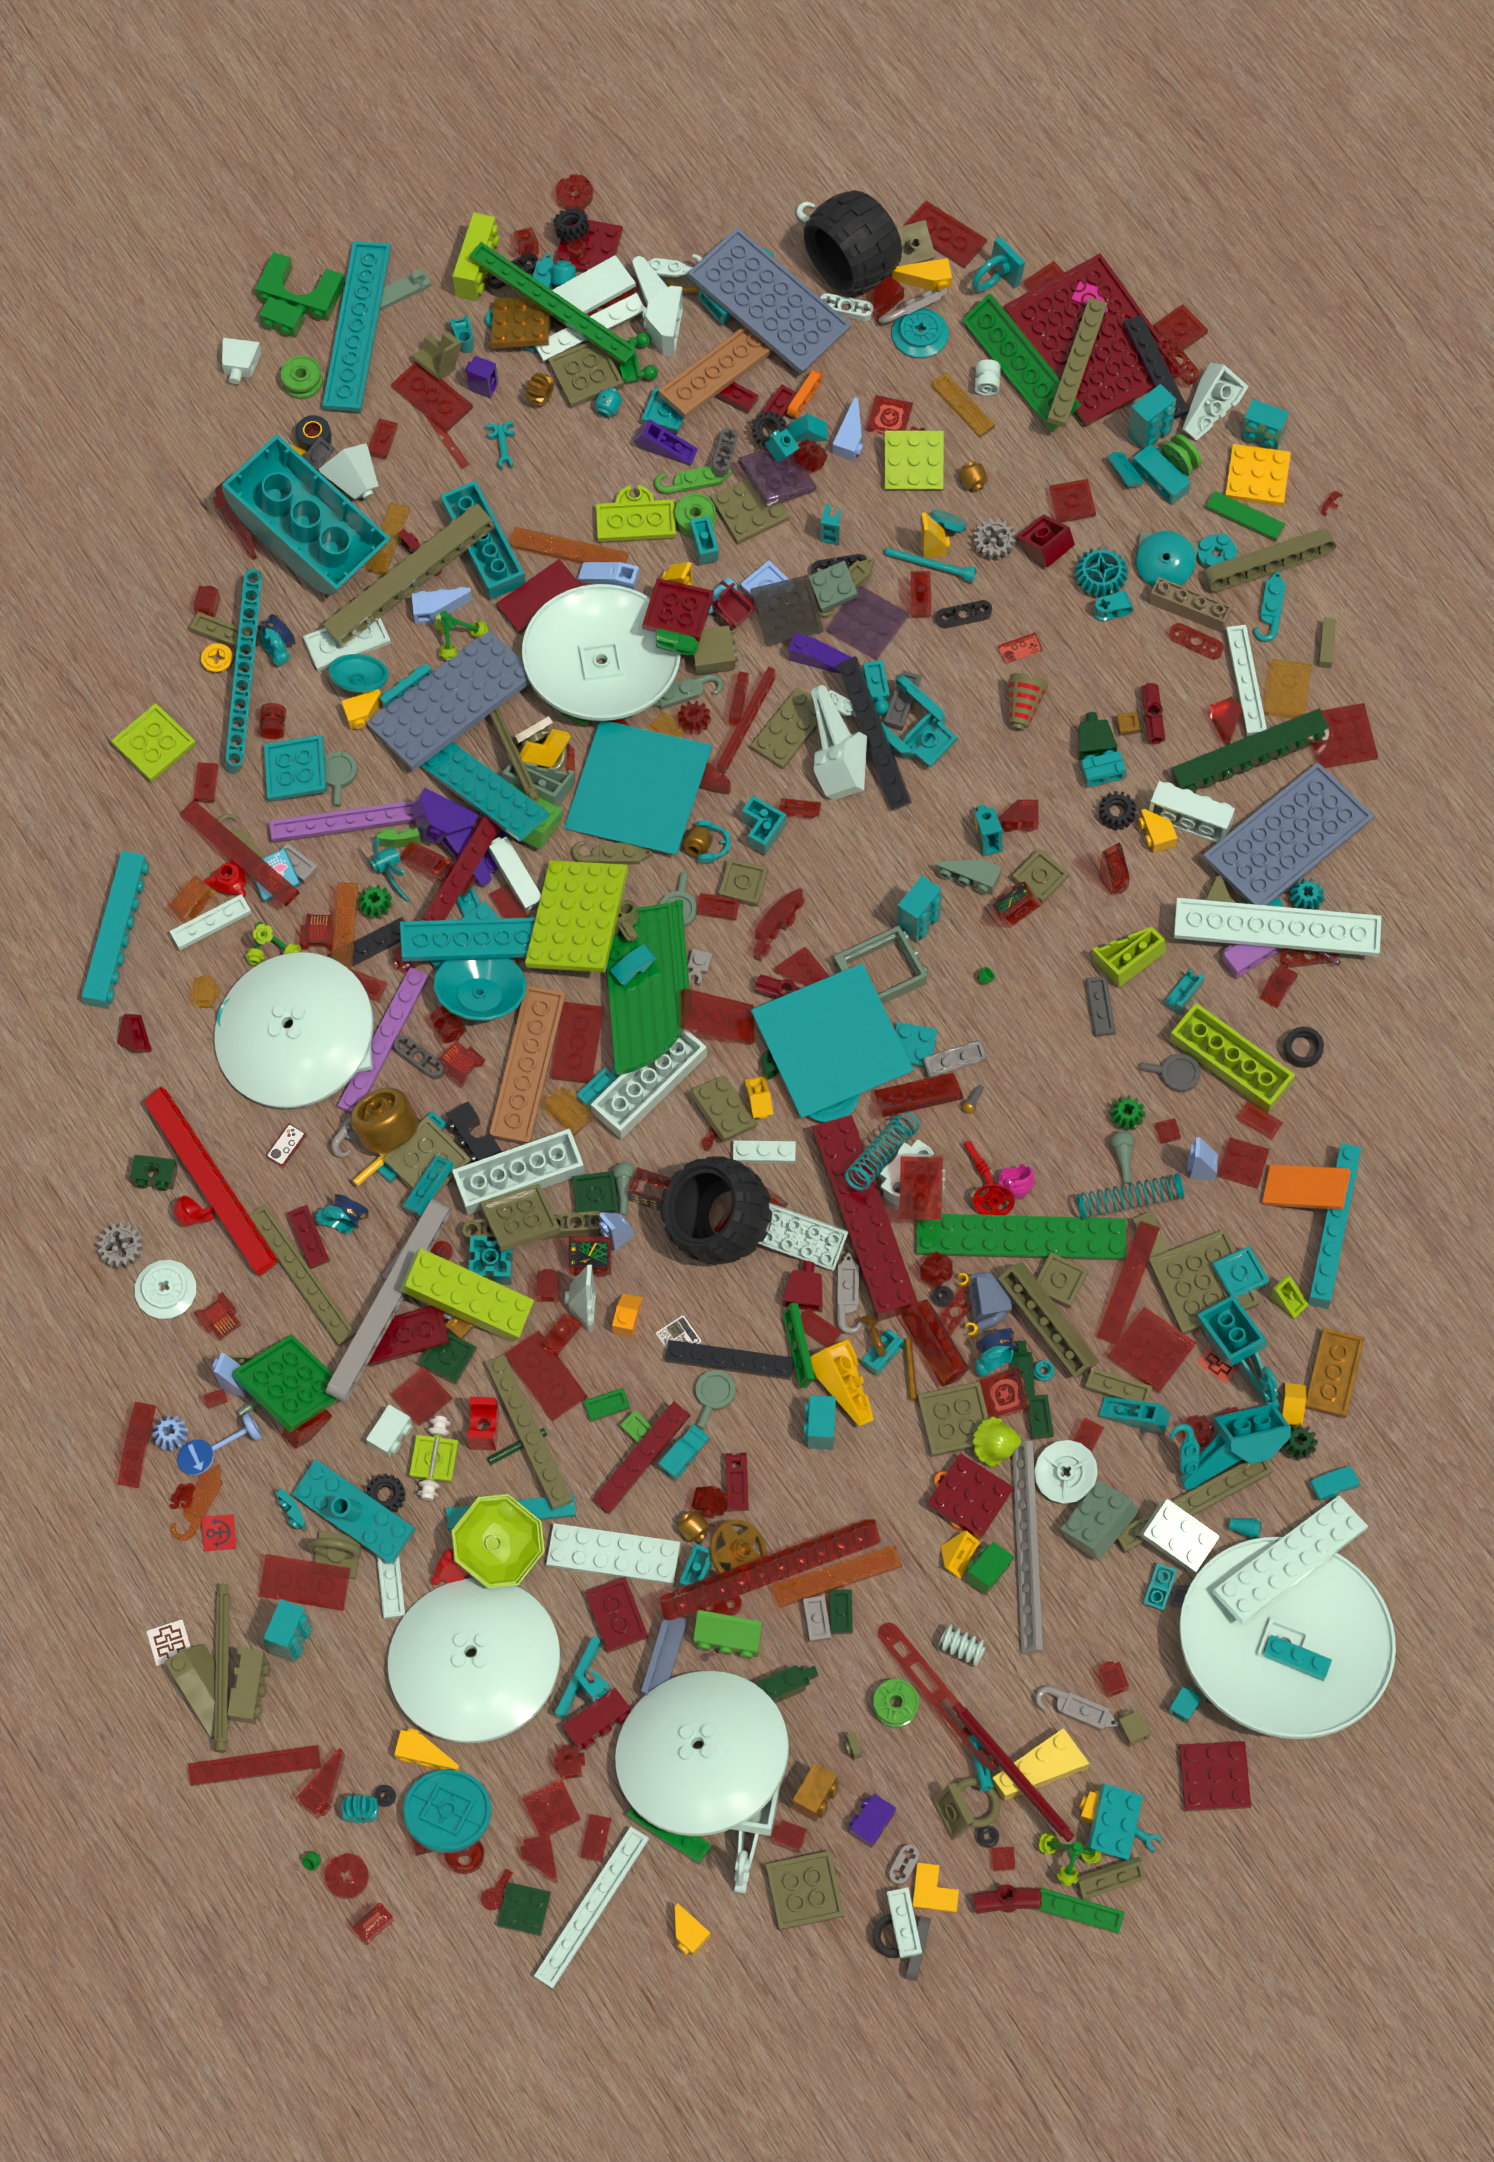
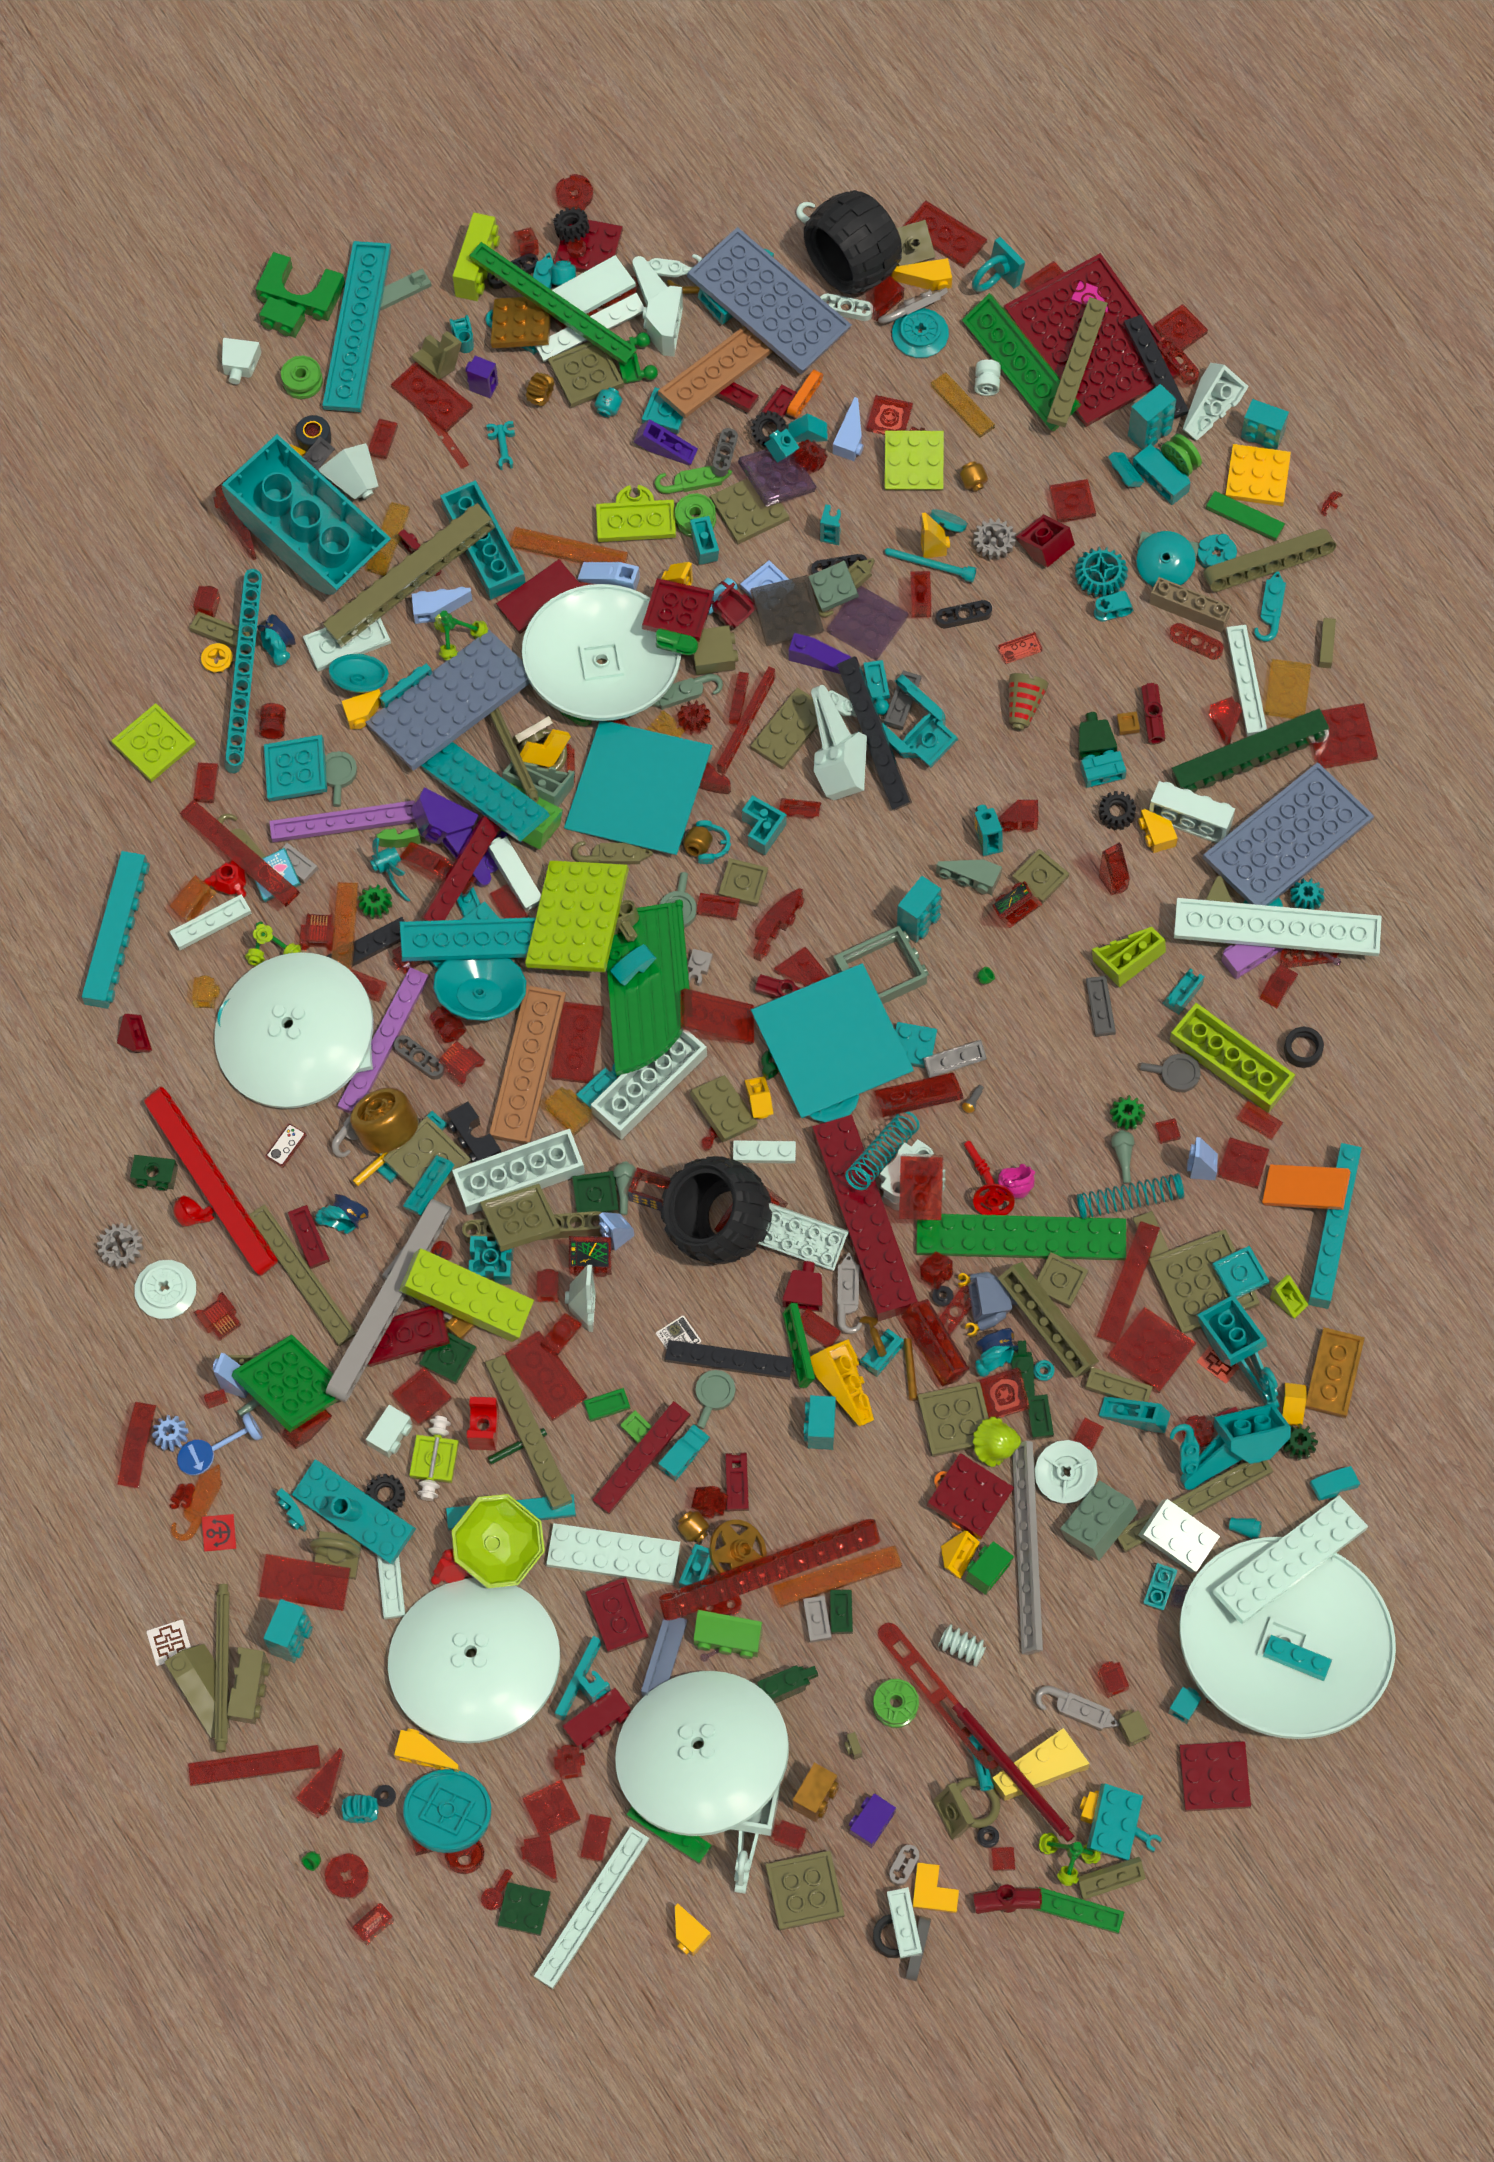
light orange slope [612,1293,643,1338] -> none

